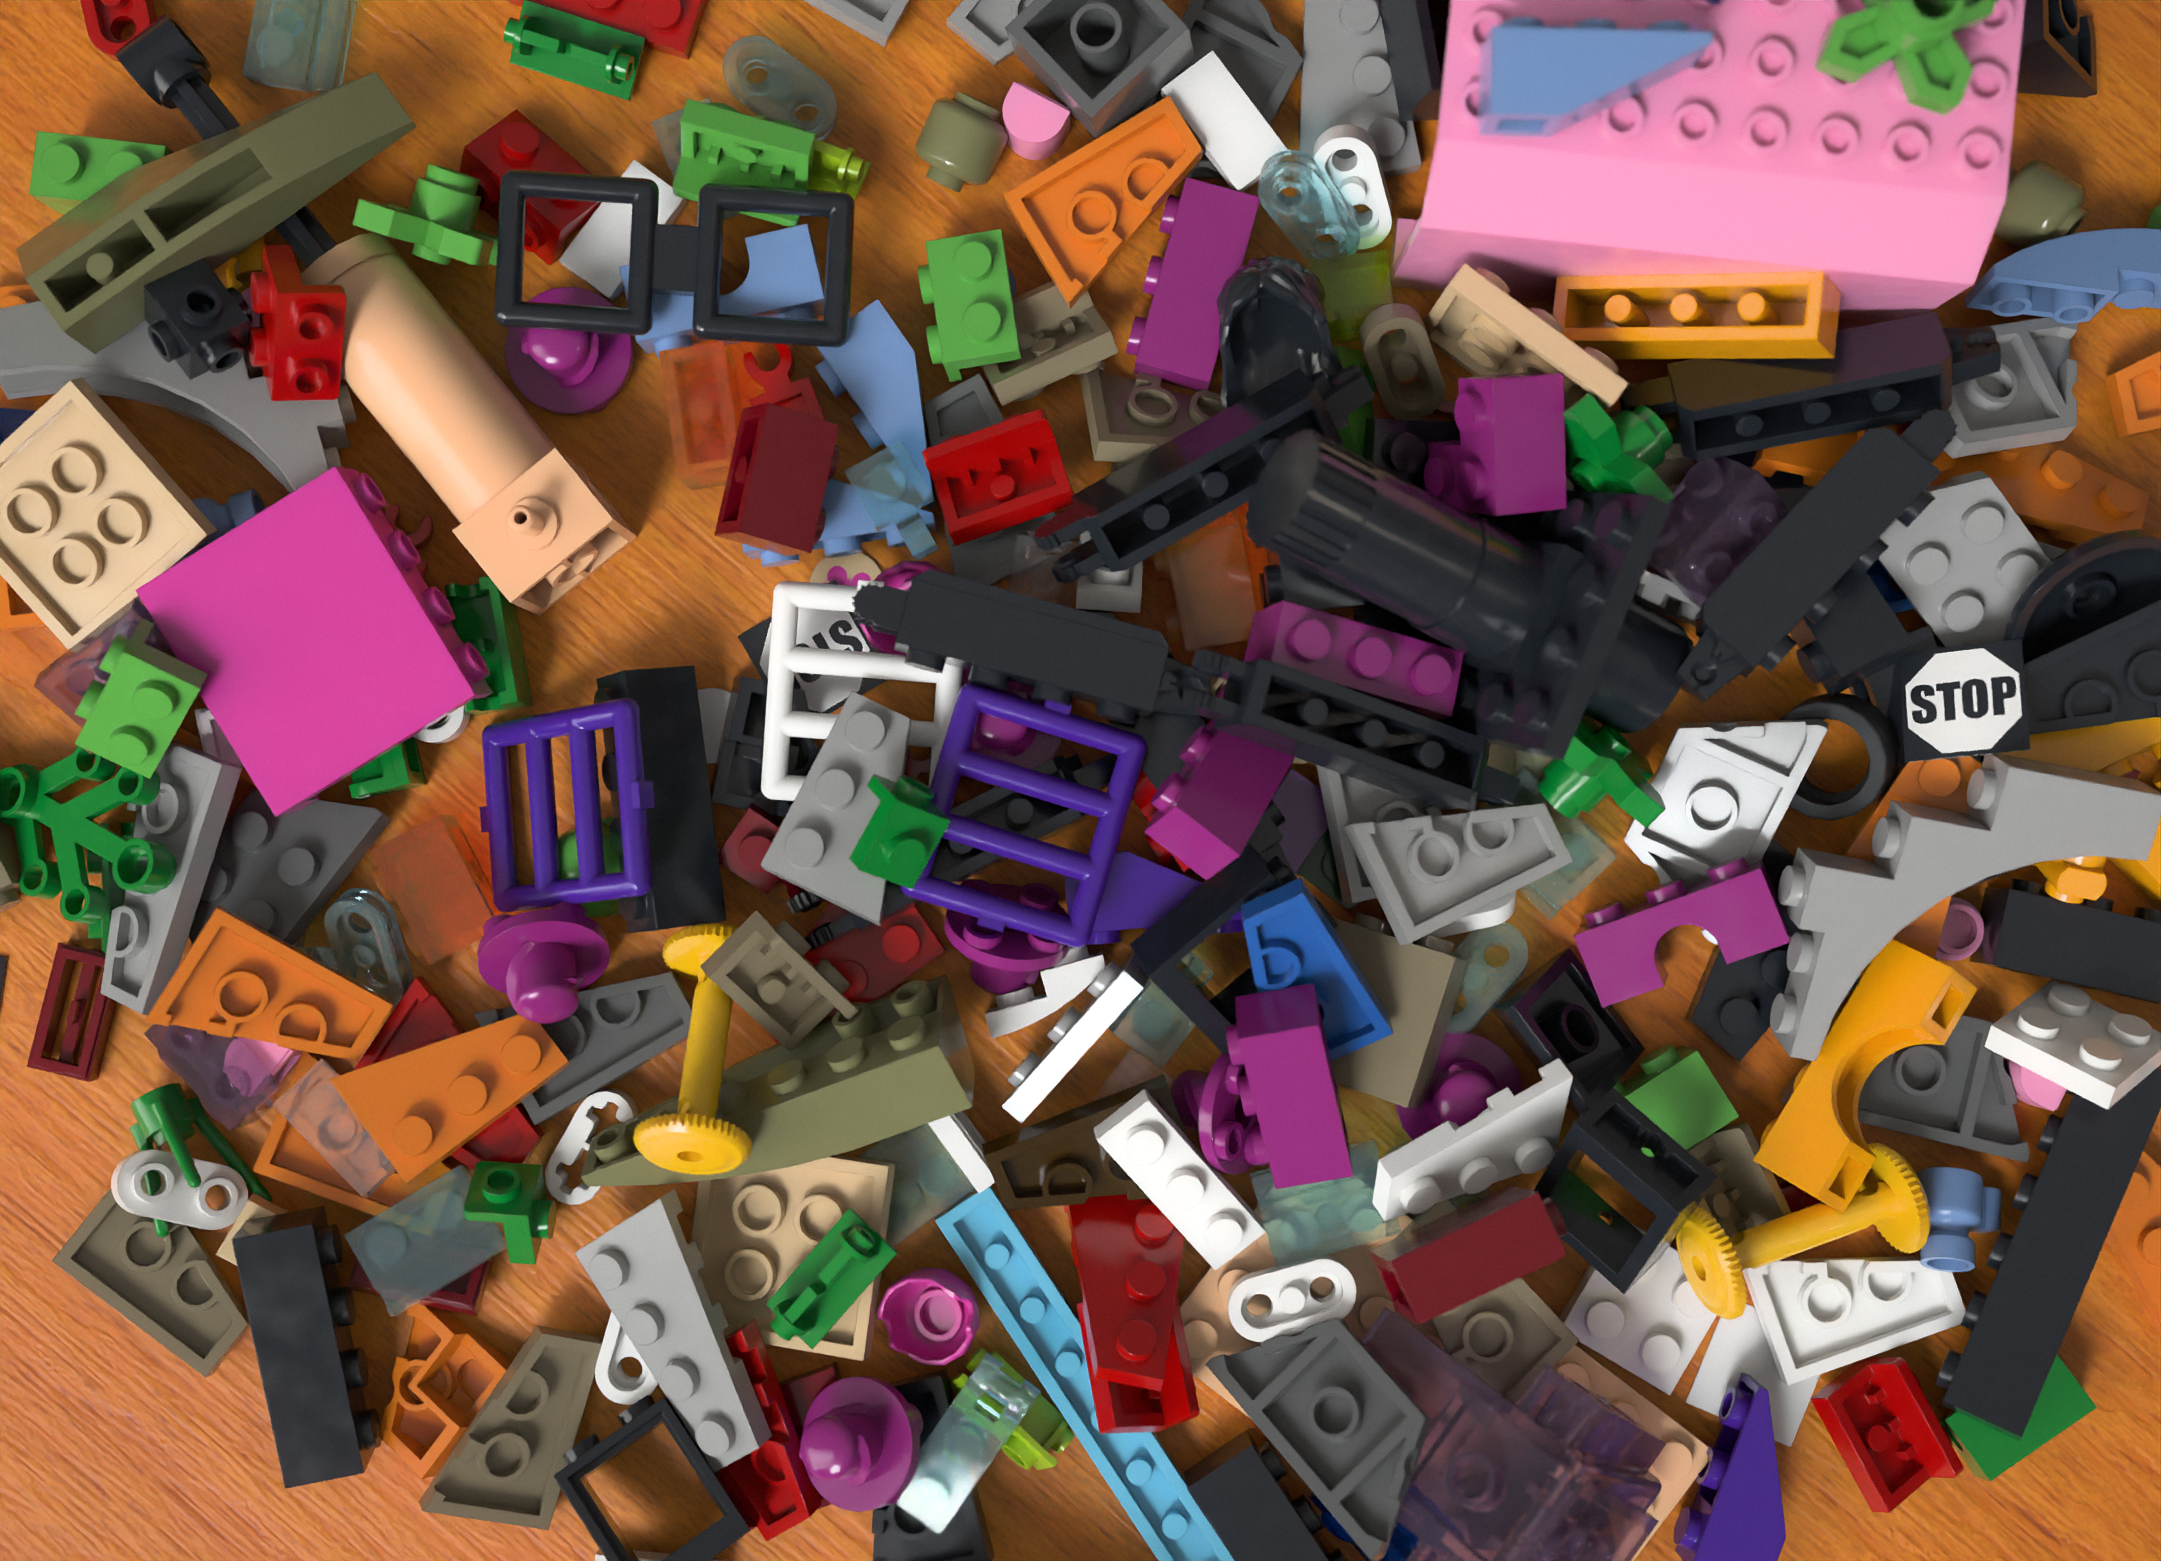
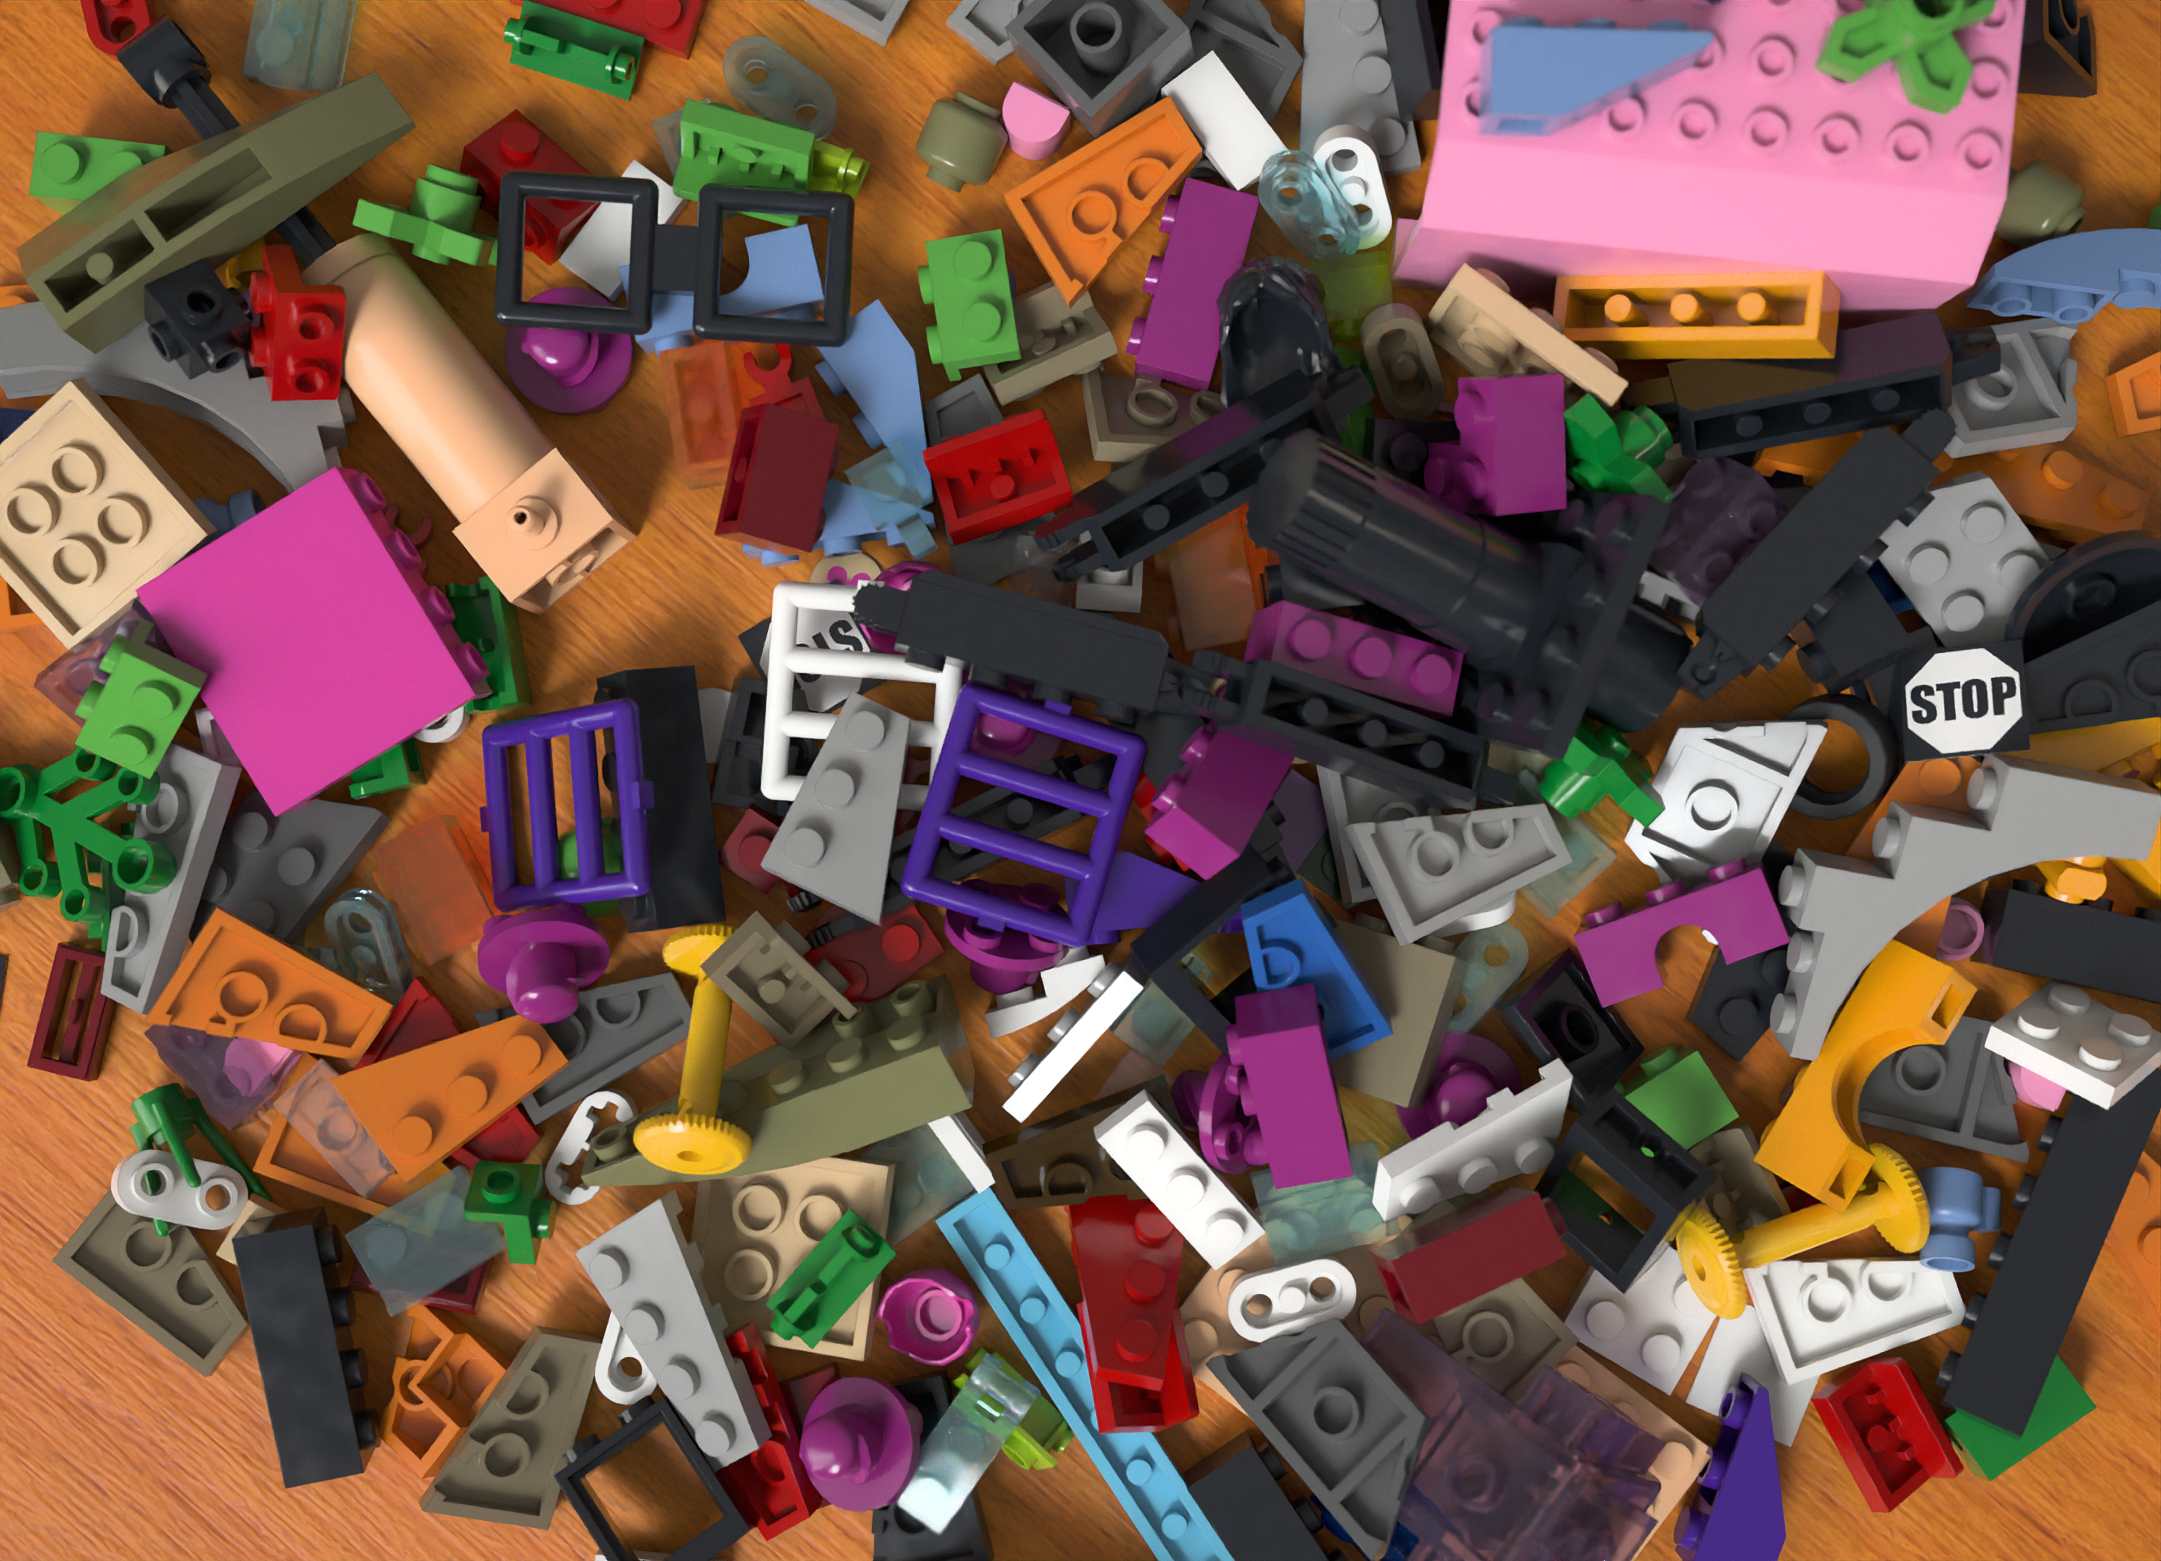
green bracket [849,774,950,889] -> none

